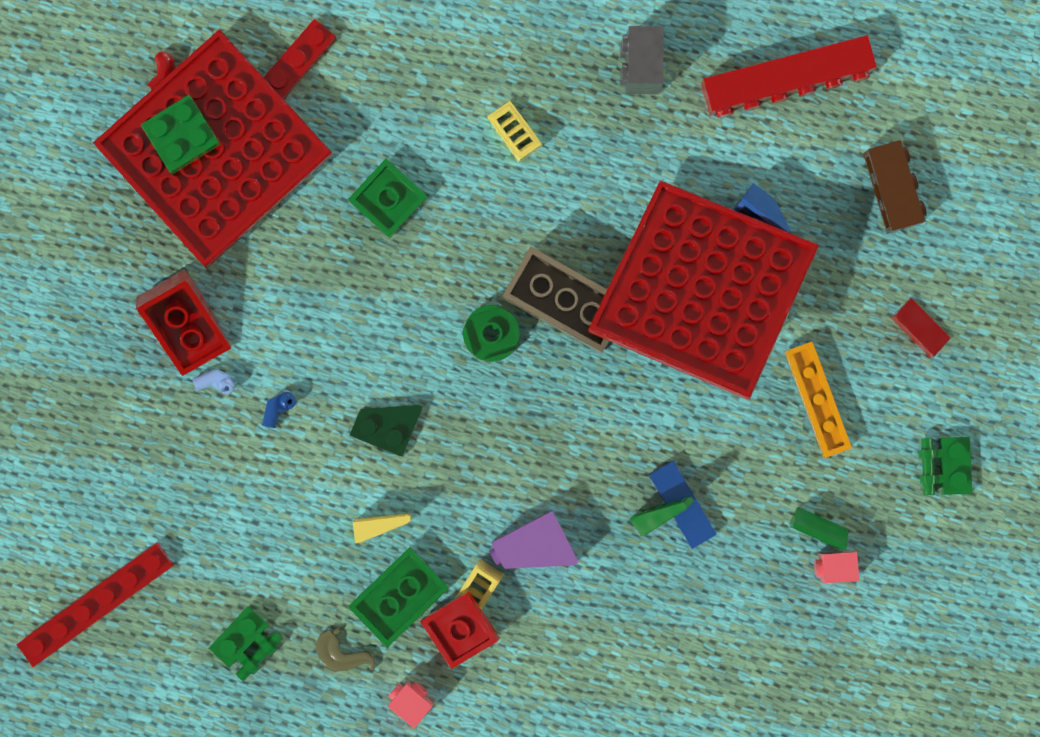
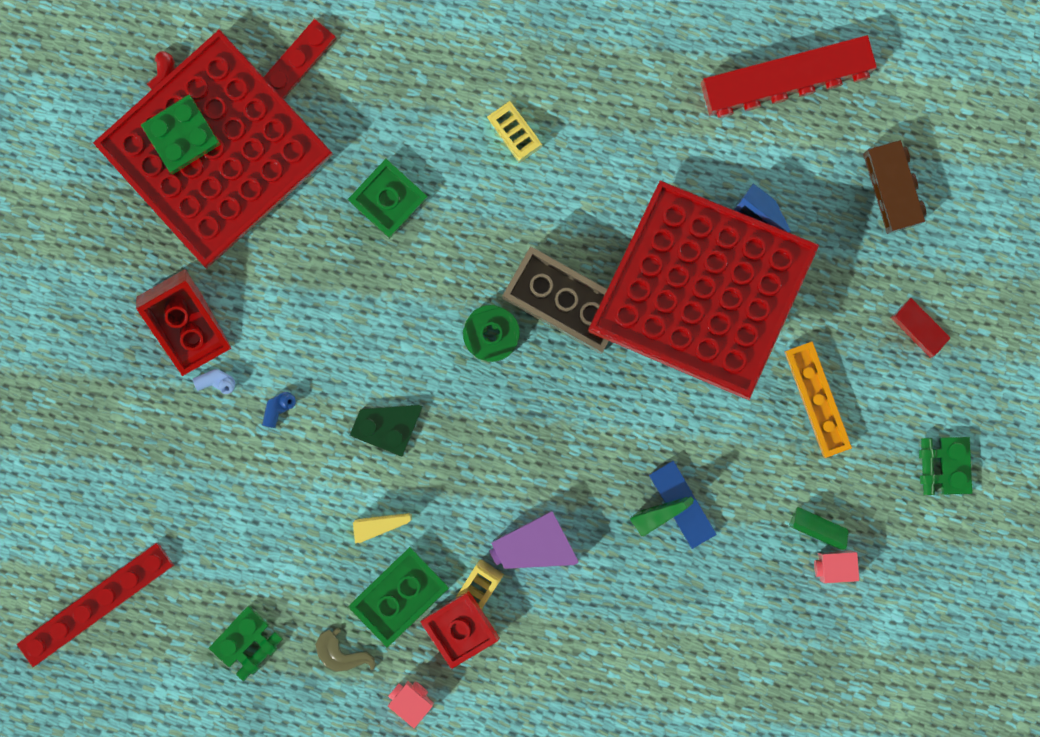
flat silver brick [620,26,664,94] -> none

